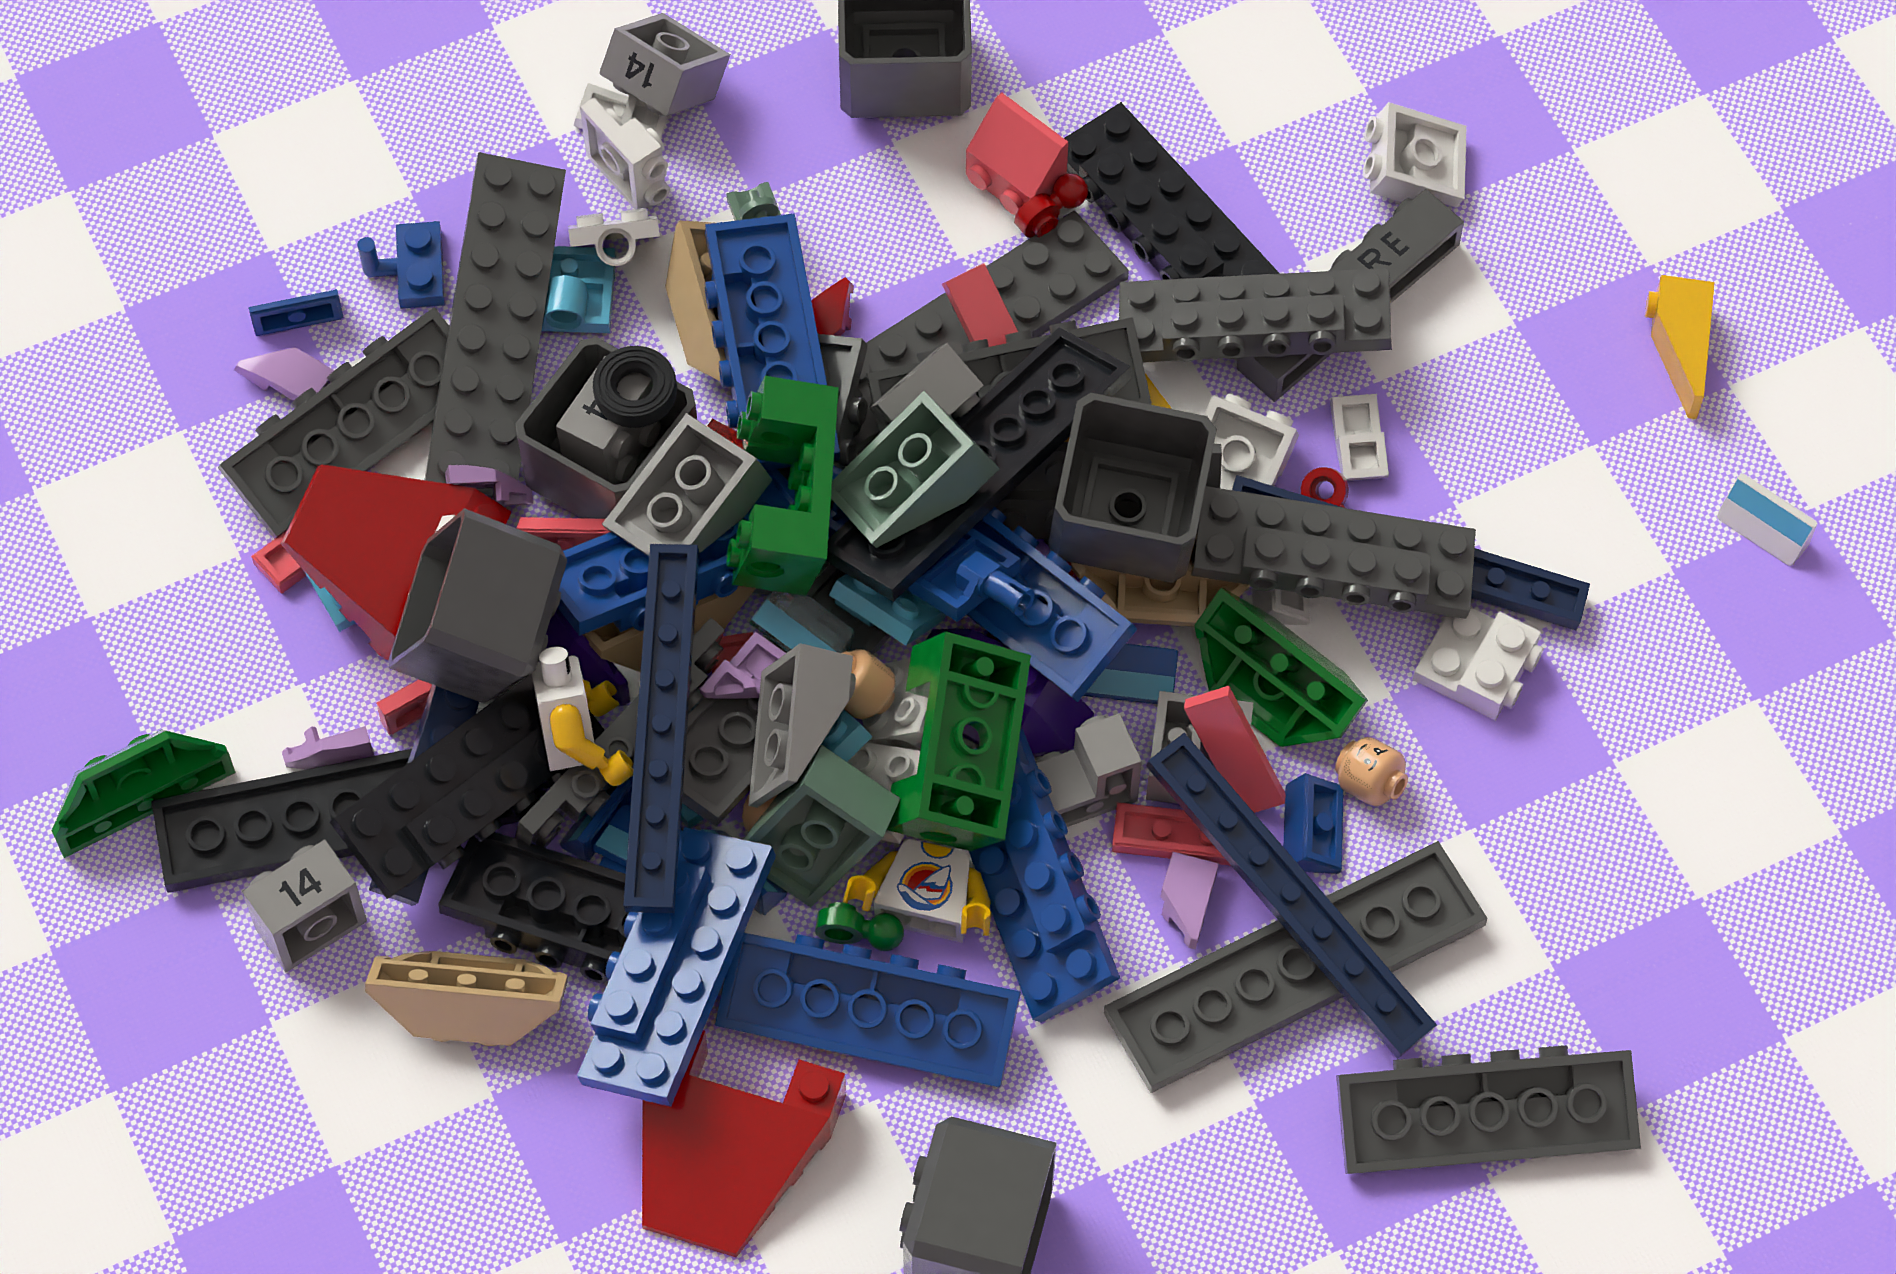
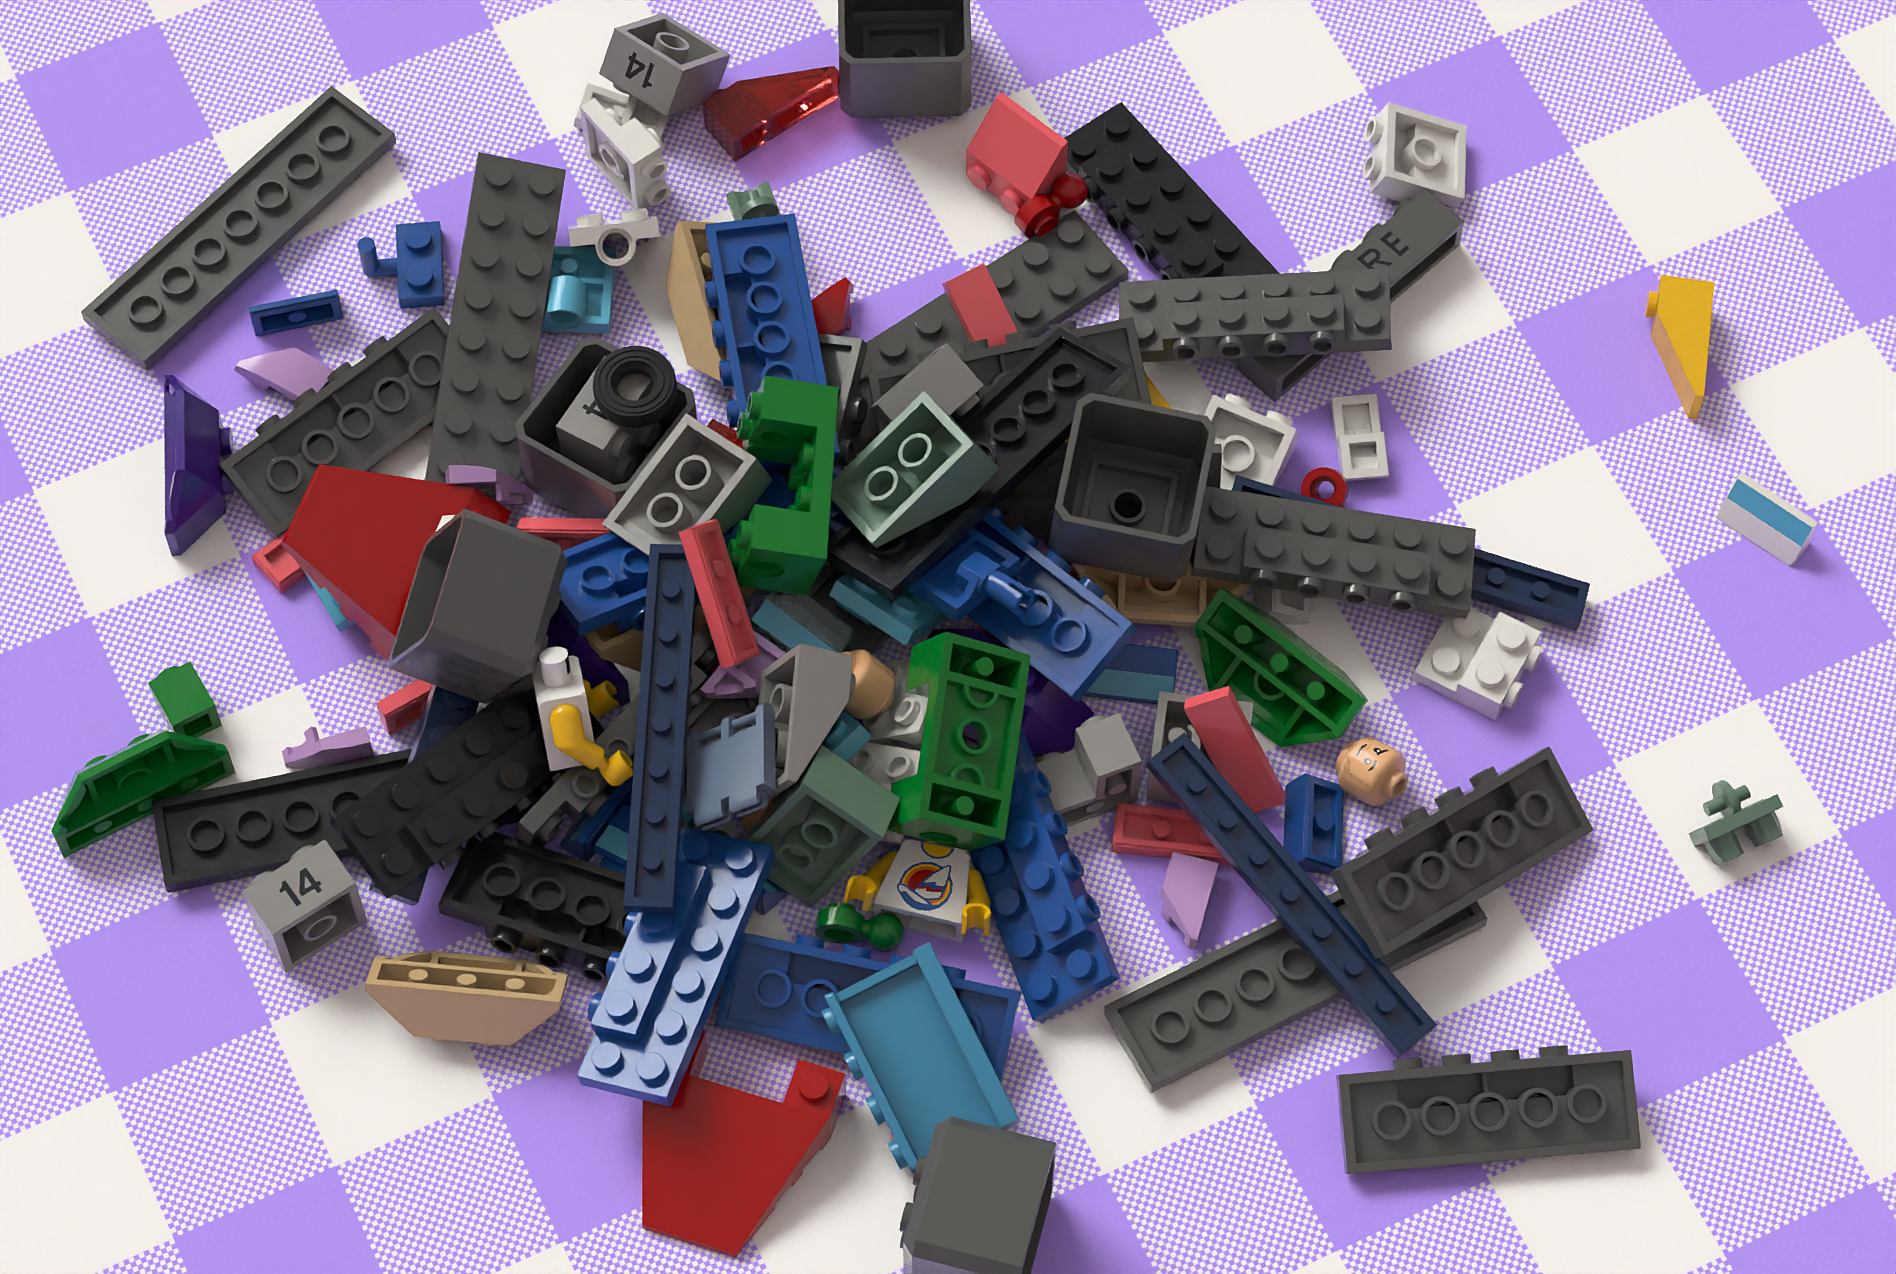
none -> dark grey plate [81,86,396,371]
none -> green brick [148,661,222,738]
none -> dark purple wedge [164,375,234,556]
none -> coral tile [678,519,760,669]
none -> sand blue plate [686,702,776,831]
none -> clear red slope [703,66,840,162]
none -> dark azure panel [821,942,1021,1174]
none -> dark grey plate [1330,746,1594,959]
none -> sand green hips [1688,780,1784,865]

